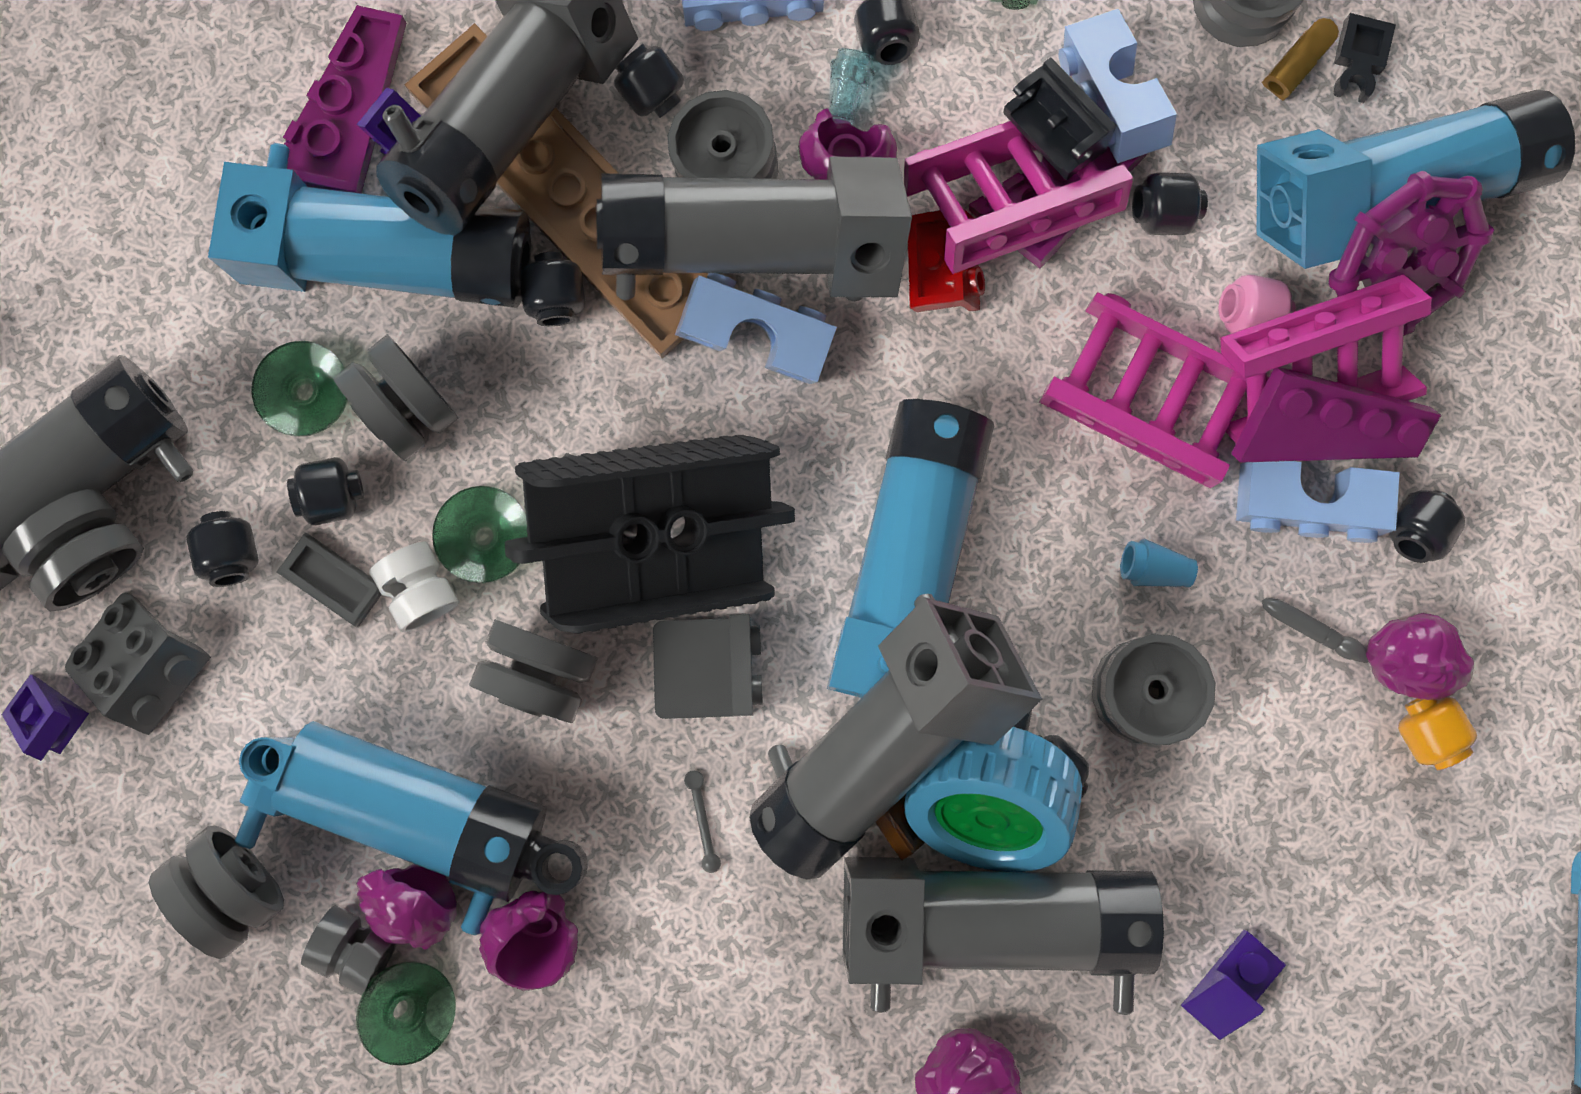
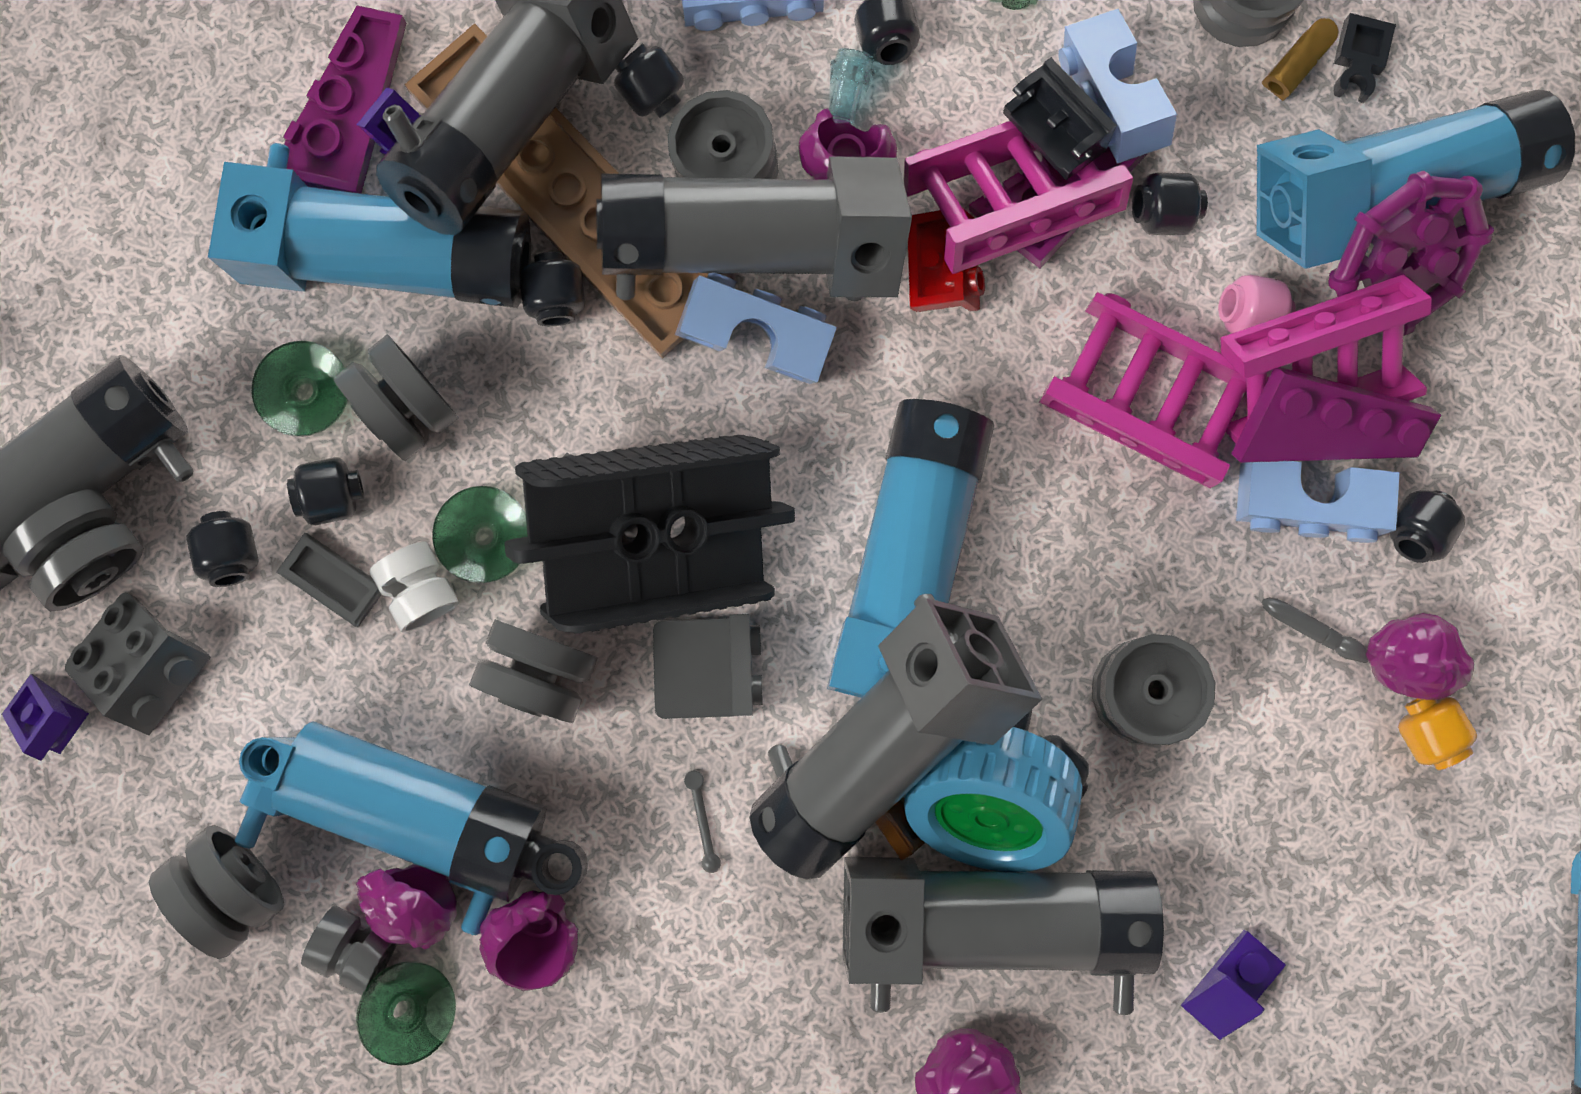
dark azure cone [1120,539,1198,588] -> none

